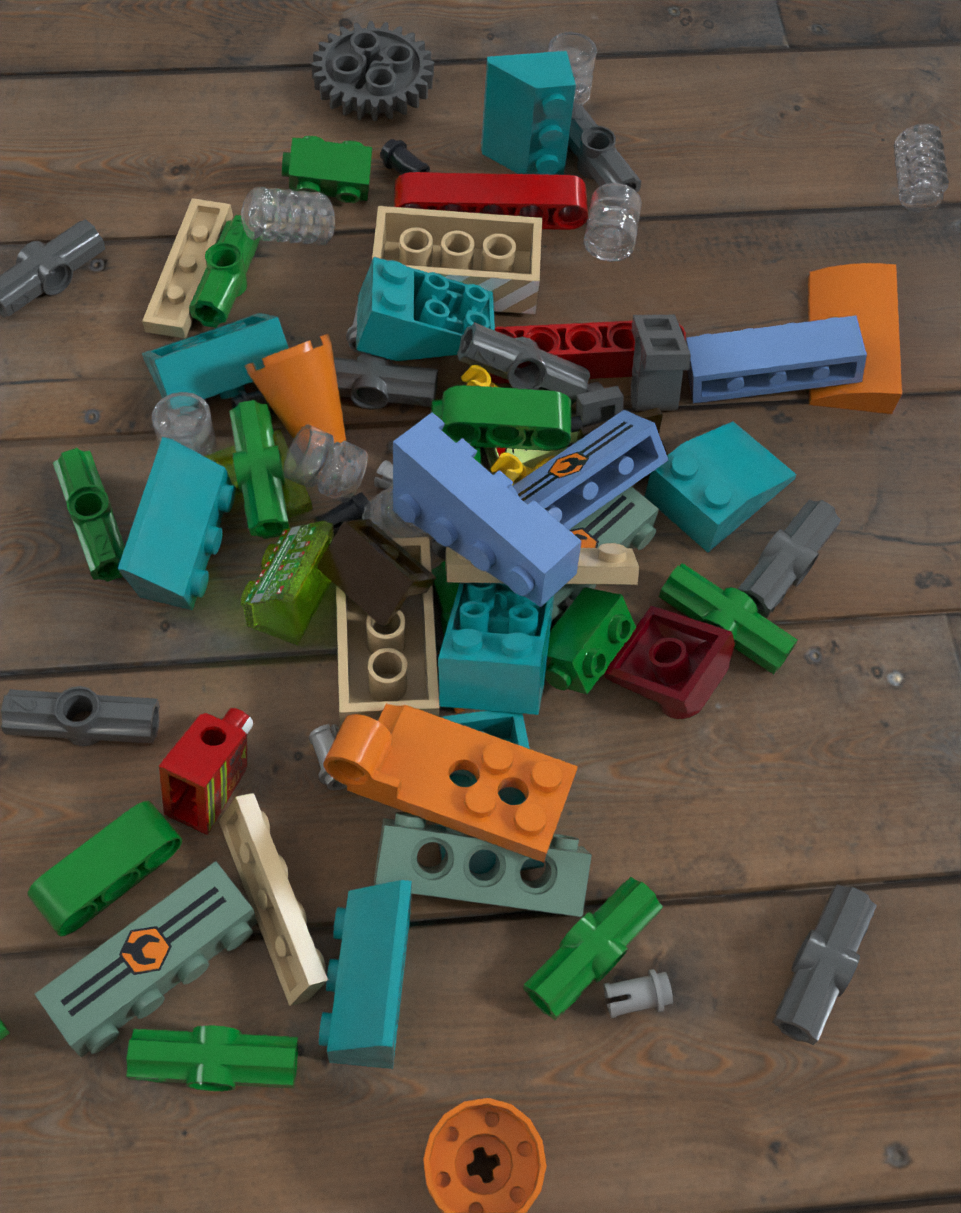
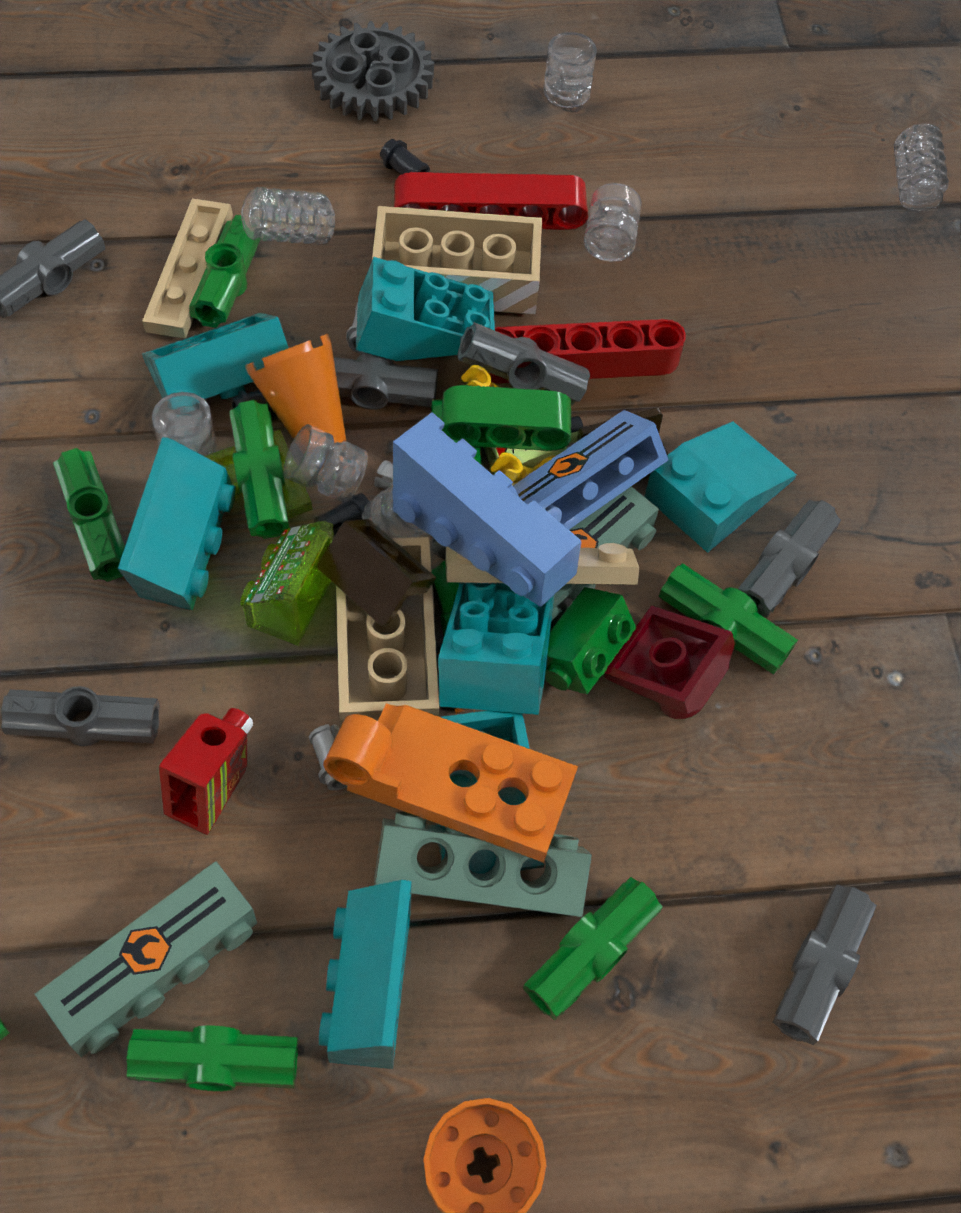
green beam [27,801,182,937] -> none
tan plate [219,793,328,1006] -> none
green brick [282,136,372,203] -> none
teal slope [481,51,576,175] -> none
dark grey piece [568,101,641,206] -> none
dark grey tile [576,382,623,427] -> none
light grey pin [603,969,673,1018] -> none
dark grey tile [631,314,691,411] -> none
medium blue brick [686,315,867,403] -> none
orange slope [808,263,902,414] -> none

